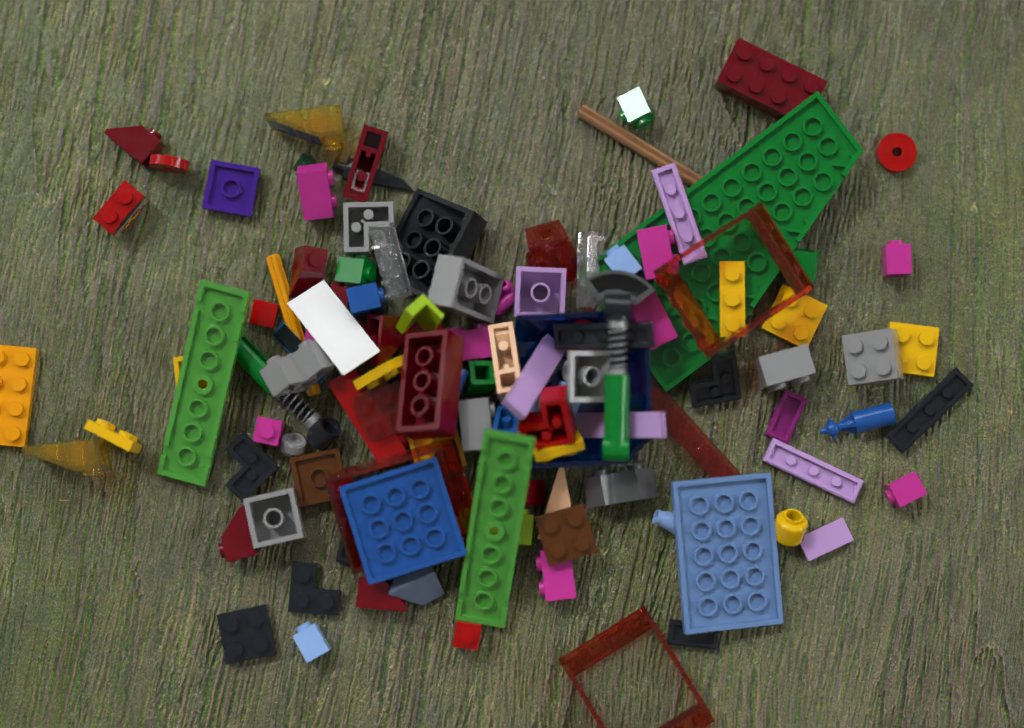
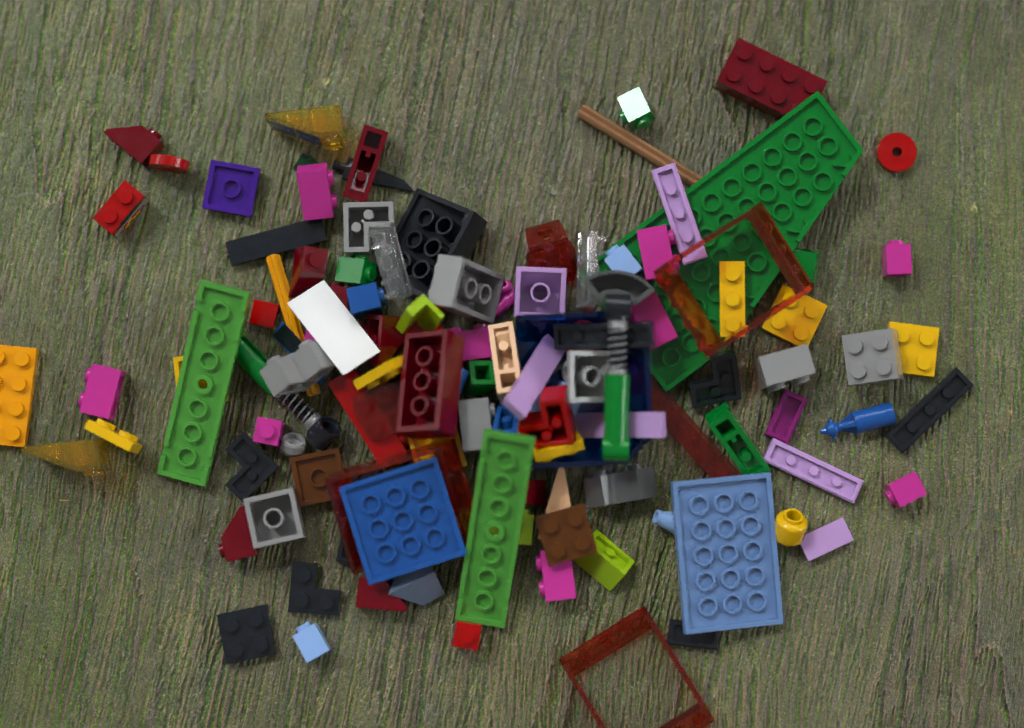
none -> dark pink brick [78,363,126,421]
none -> black tile [225,219,328,267]
none -> lime panel [573,529,635,591]
none -> green slope [705,401,770,474]

